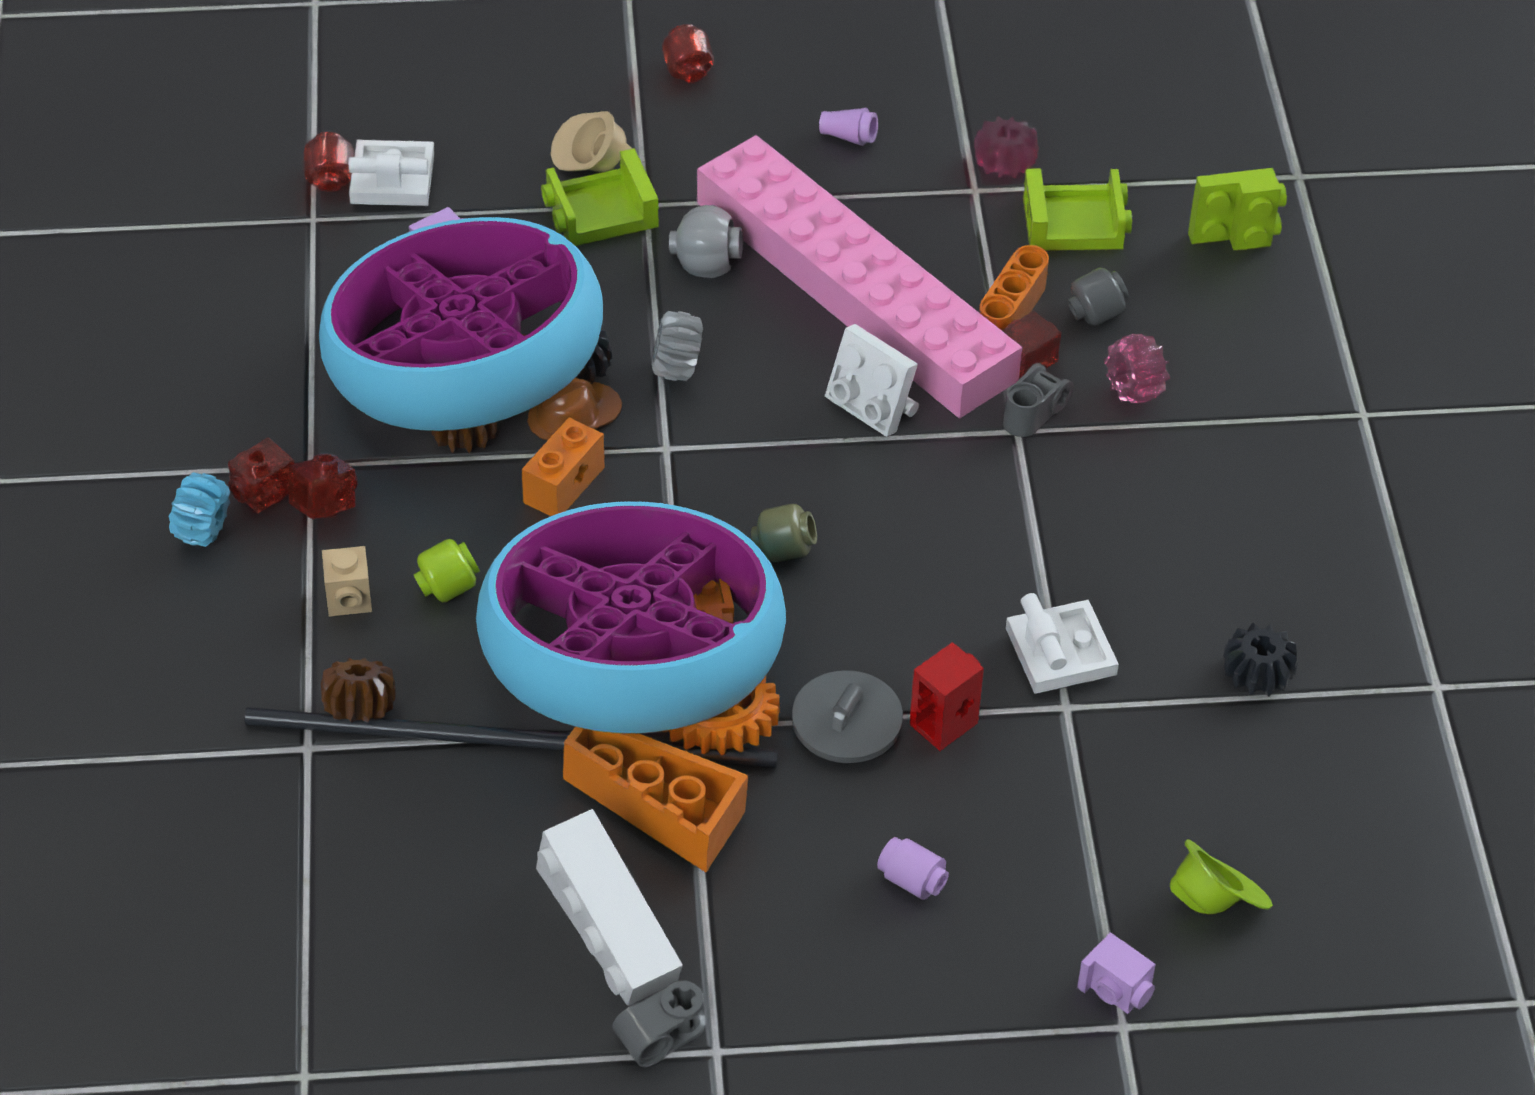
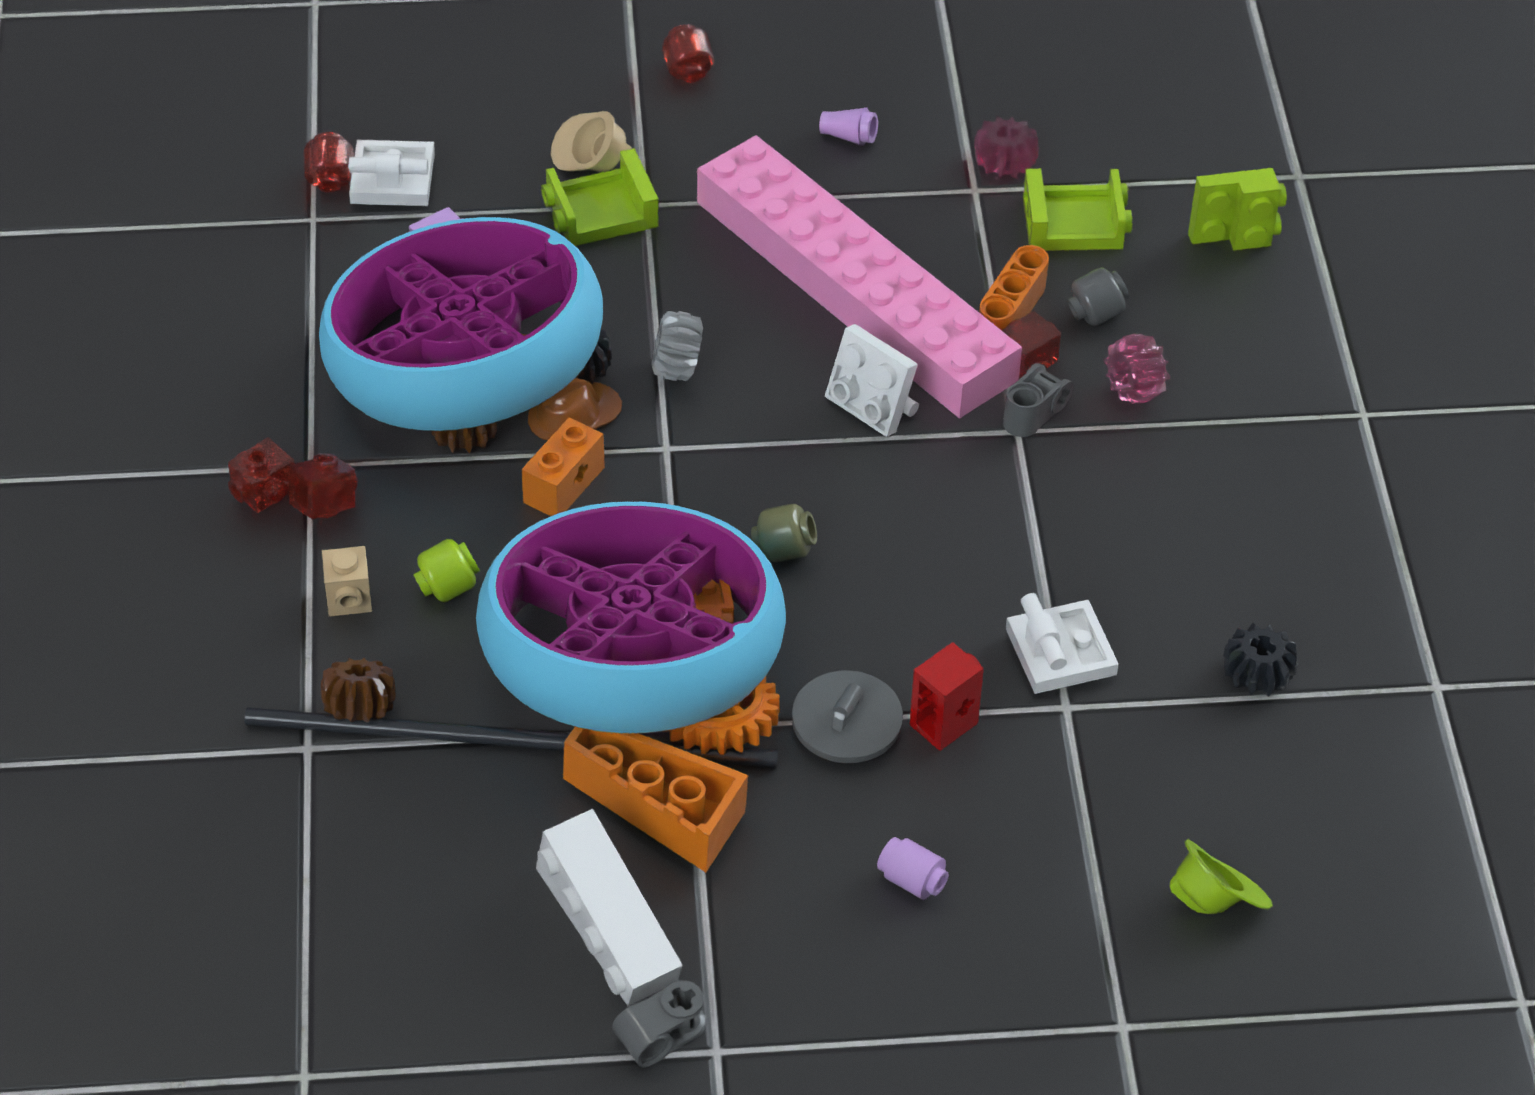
medium azure gear [168,472,230,547] -> none
light grey plant [669,205,743,278] -> none
lavender brick [1077,932,1155,1014] -> none

